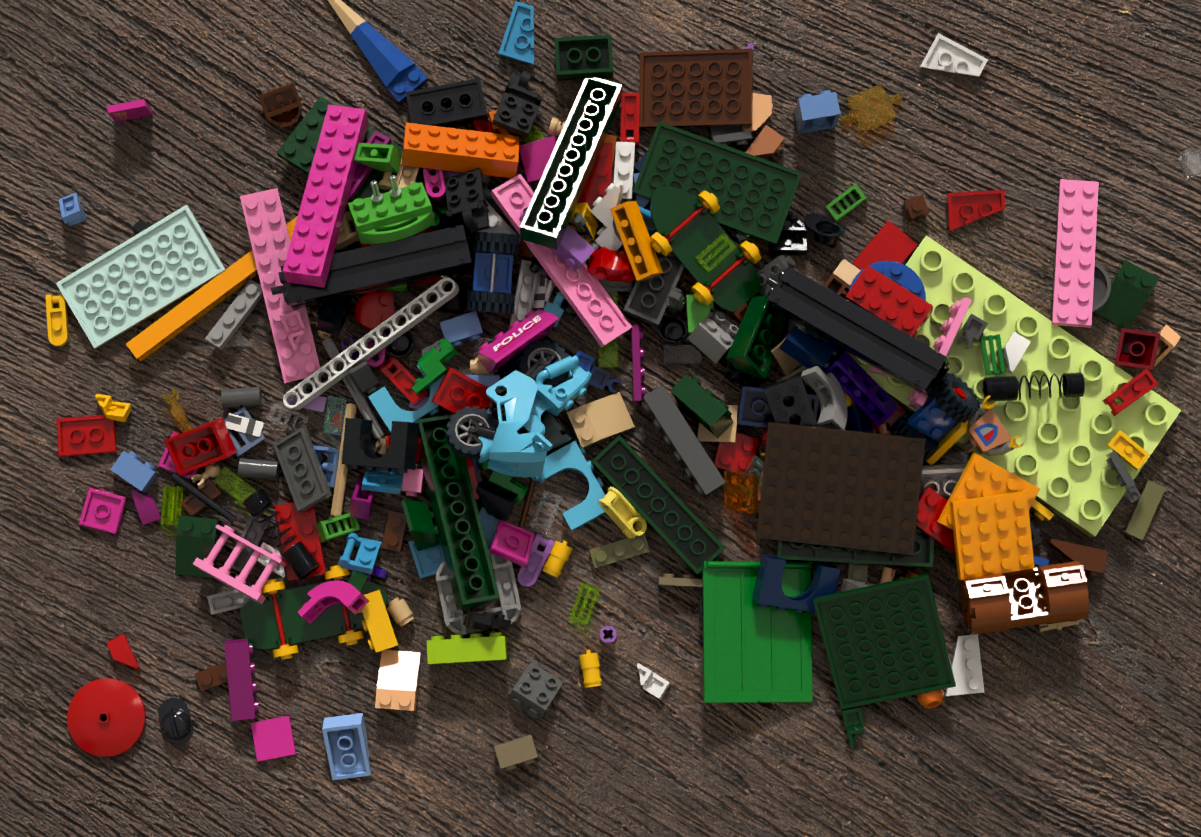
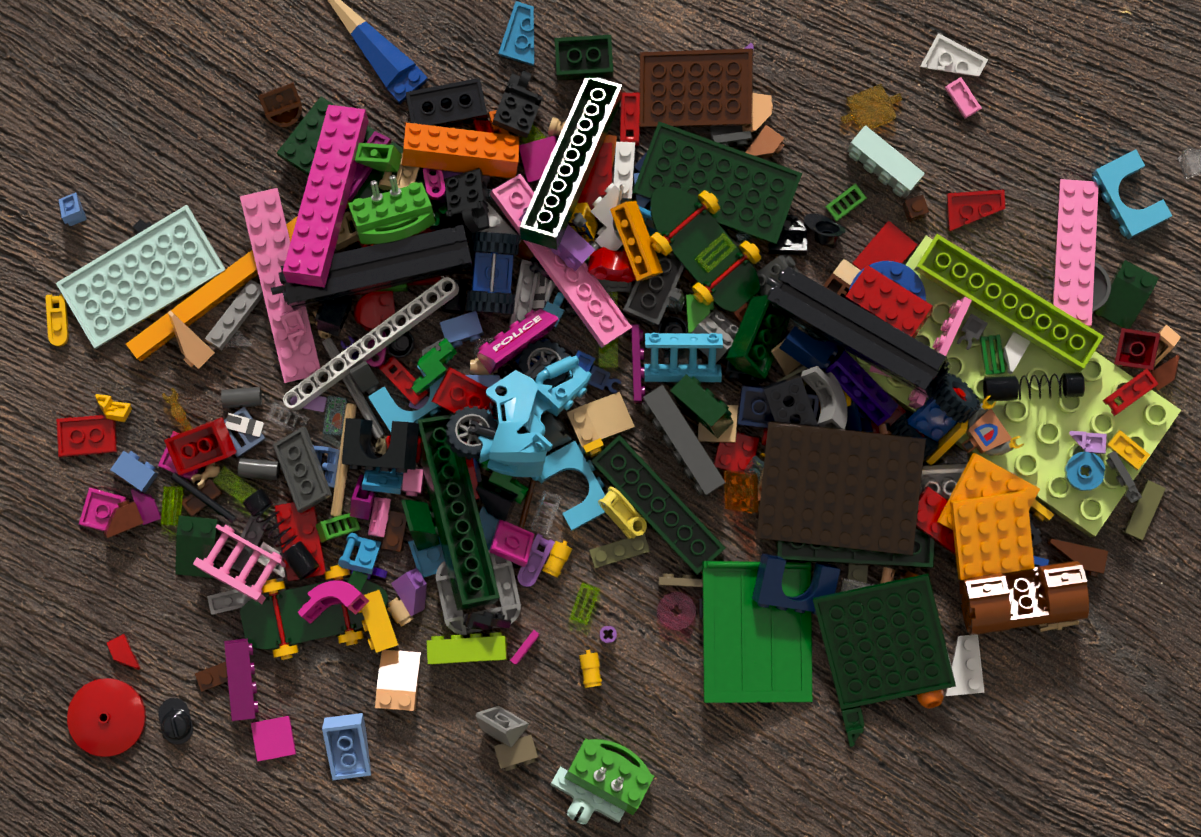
dark pink tile [107,99,153,122] -> none
dark grey bracket [507,663,562,721] -> none
white slope [637,663,671,700] -> none
medium blue brick [794,90,841,134] -> none
none -> copper slope [103,500,143,538]
none -> light nougat slope [168,311,215,369]
none -> bright pink plate [368,497,391,537]
none -> medium lavender slope [391,568,427,616]
none -> light grey slope [476,706,529,747]
none -> dark pink tile [510,630,540,665]
none -> light aqua plate [550,766,625,824]
none -> bright green piece [564,738,654,815]
none -> yellow plate [583,438,604,458]
none -> medium azure fence [645,333,723,382]
none -> clear pink plate [657,592,696,631]
none -> light aqua brick [847,125,925,199]
none -> lime brick [914,234,1104,372]
none -> bright pink plate [945,77,982,119]
none -> dark azure plate [1064,452,1105,491]
none -> lavender slope [1069,431,1107,454]
none -> medium azure arch [1092,149,1172,240]
none -> copper slope [1150,355,1180,390]

